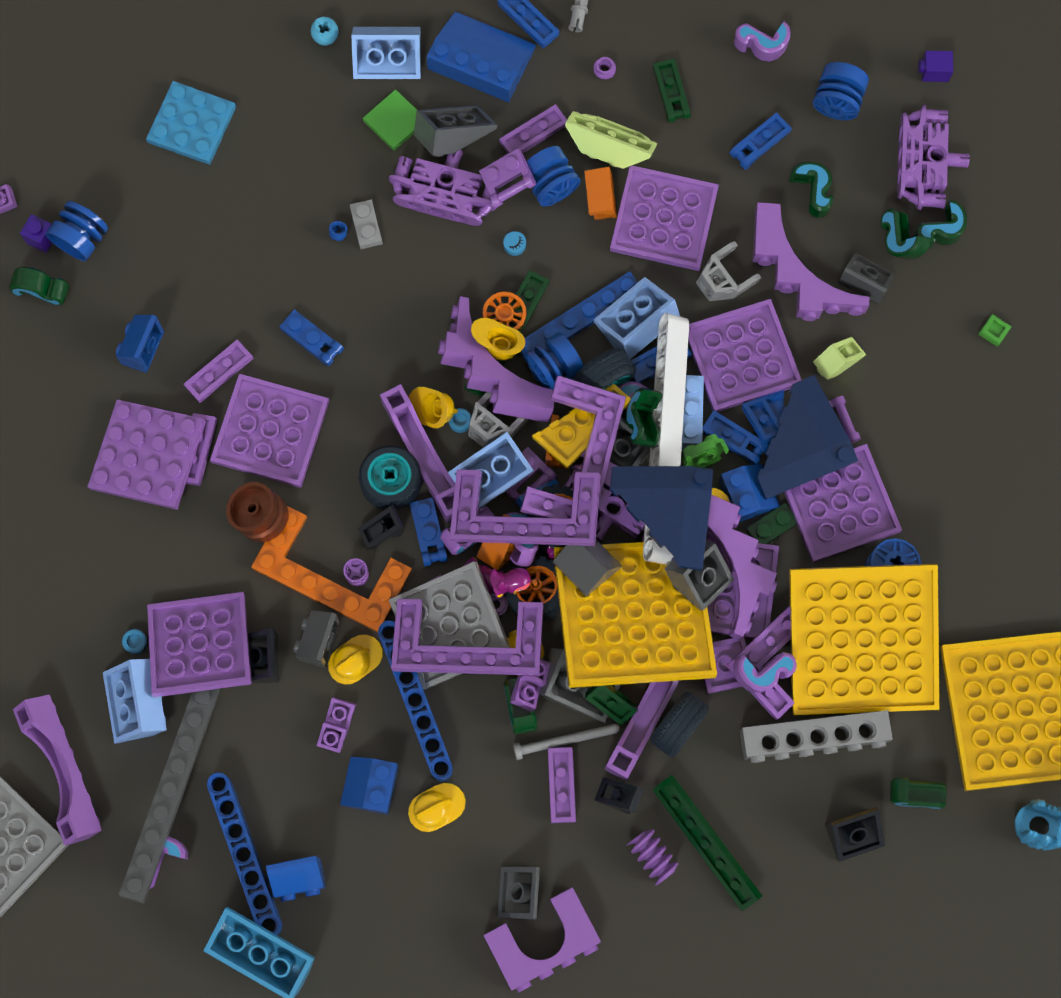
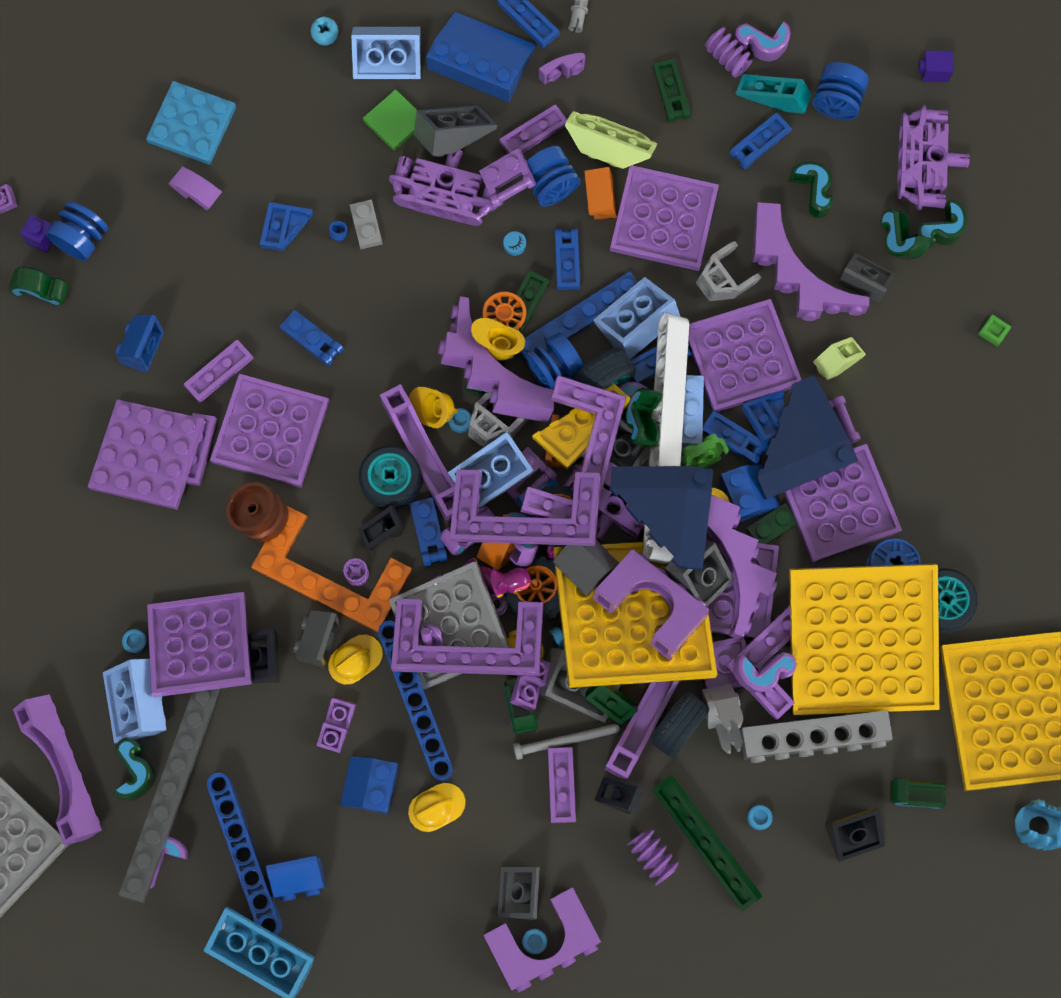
medium lavender plate [593,57,616,79] -> none
none -> dark green animal [113,738,155,801]
none -> medium lavender slope [169,166,222,211]
none -> blue wing [260,202,313,251]
none -> medium lavender plate [421,625,443,646]
none -> dark azure tile [522,929,547,955]
none -> medium lavender slope [539,53,585,85]
none -> dark azure tile [549,626,565,650]
none -> blue plate [555,228,580,290]
none -> medium lavender arch [593,549,709,660]
none -> light grey piece [702,684,743,754]
none -> medium lavender piece [705,27,752,78]
none -> teal slope [736,74,812,114]
none -> dark azure tile [747,805,773,830]
none -> wheel [938,568,978,634]

